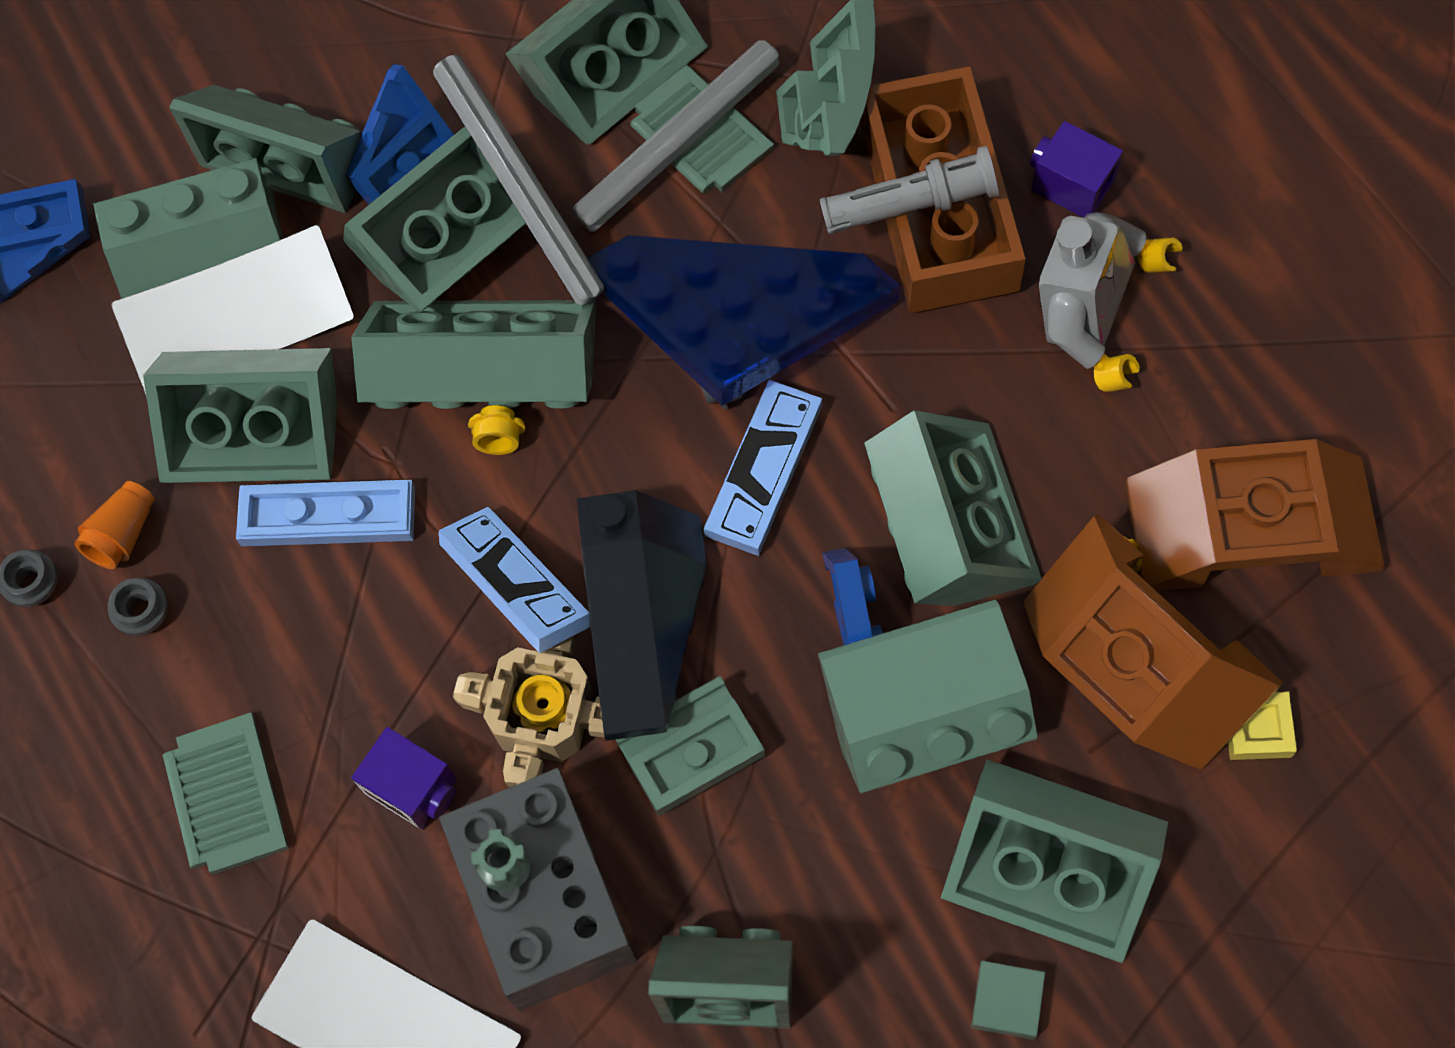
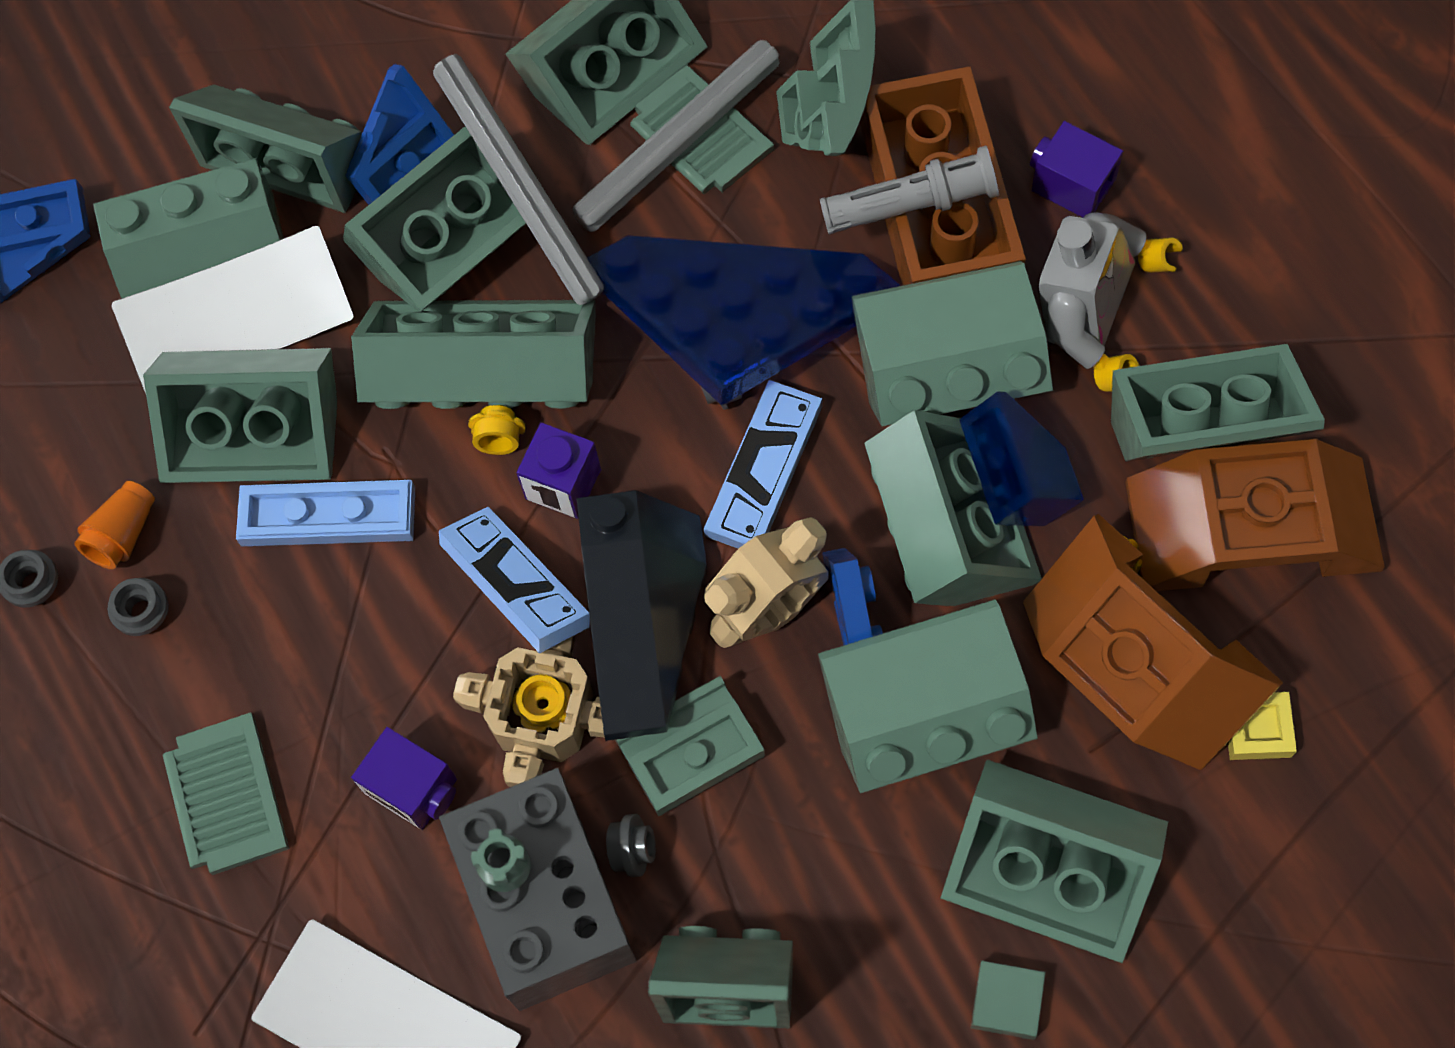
none -> dark purple brick [516,422,601,519]
none -> dark grey plate [606,814,656,877]
none -> tan piece [705,517,828,648]
none -> sand green slope [852,261,1053,426]
none -> clear blue slope [959,391,1084,526]
none -> sand green slope [1111,344,1325,461]

